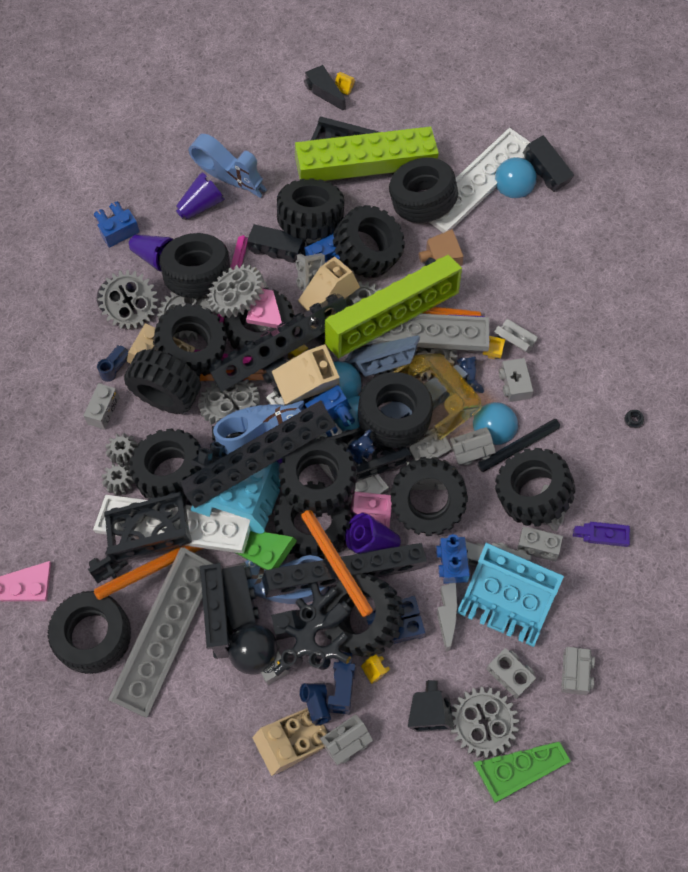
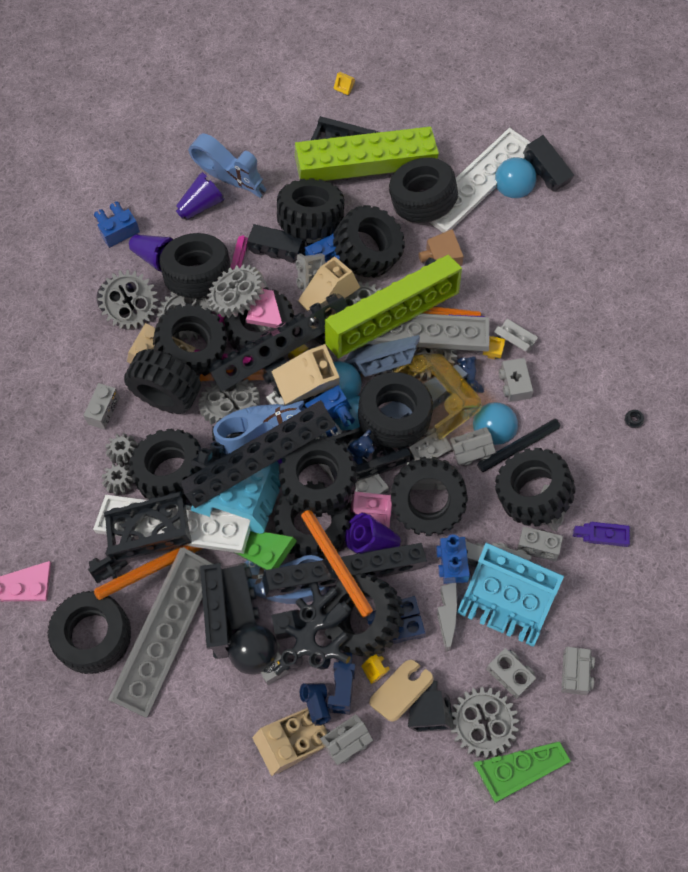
dark blue piece [97,345,129,382] -> none
black slope [304,65,346,111] -> none
none -> tan piece [369,660,434,721]

